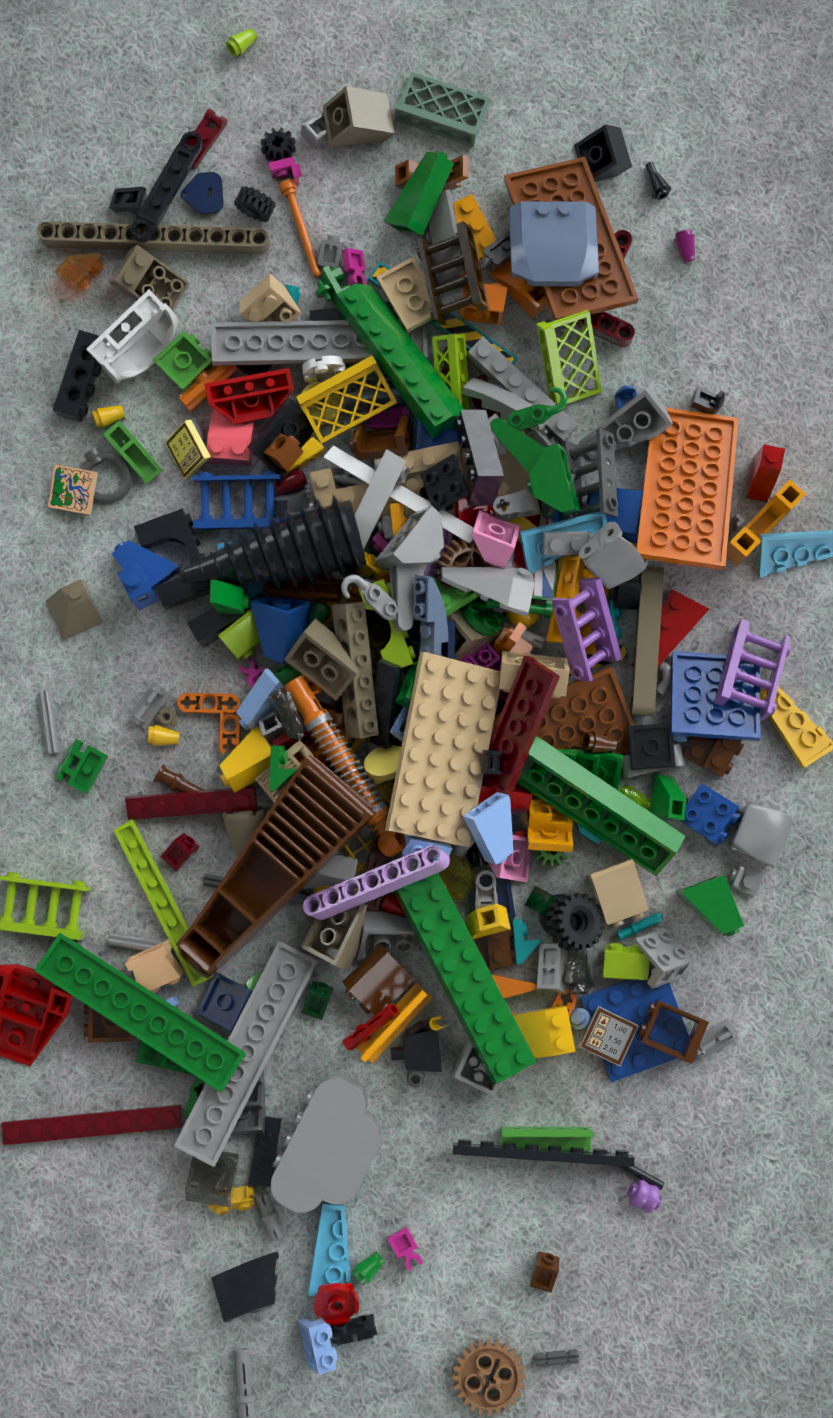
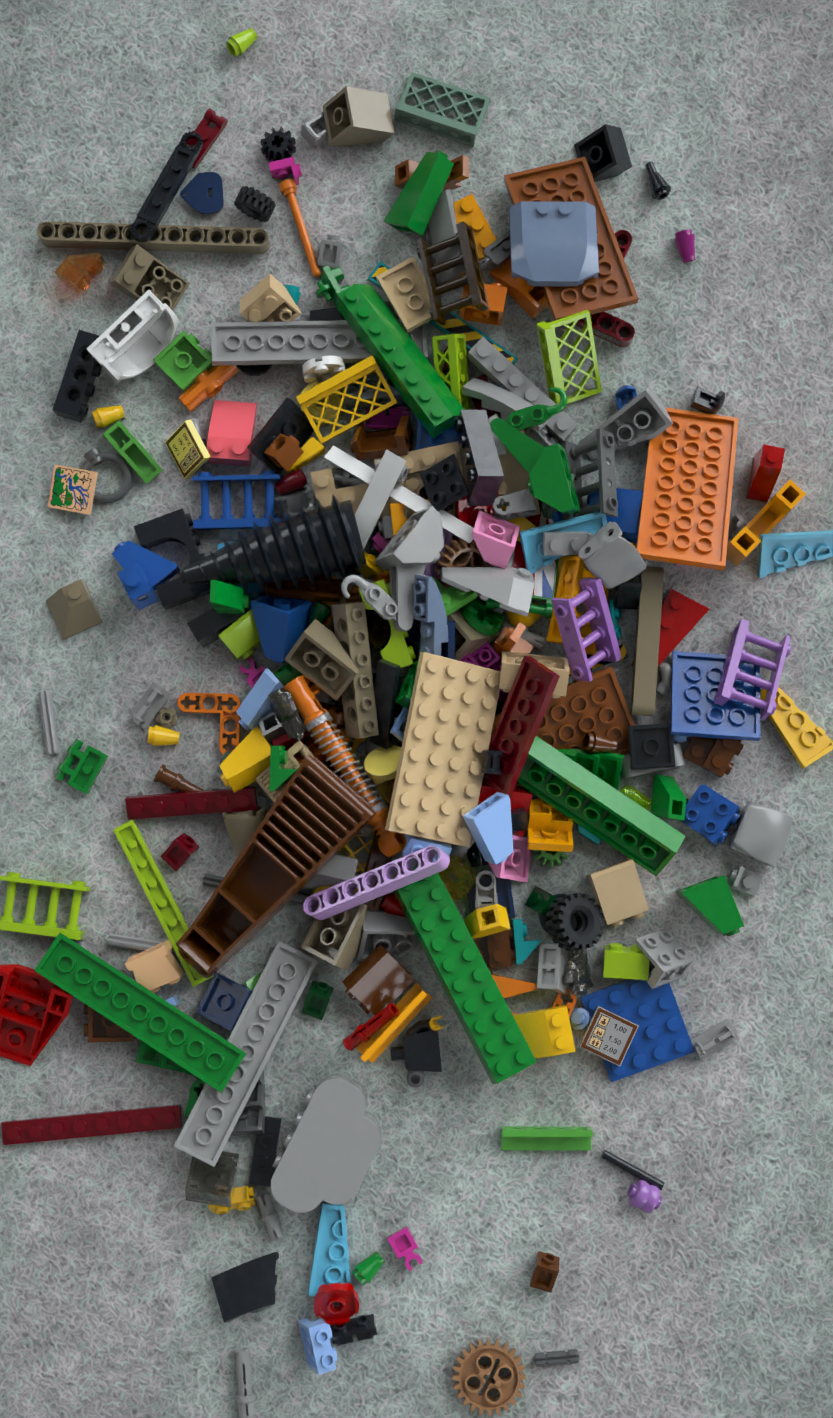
black slope [109,186,147,216] -> none
red wedge [204,368,294,425] -> none
dark pink plate [342,248,366,286] -> none
light grey brick [451,1038,501,1097] -> none
black plate [452,1139,635,1167] -> none
teal piece [616,913,663,941] -> none
reddish brown window [638,999,709,1064] -> none

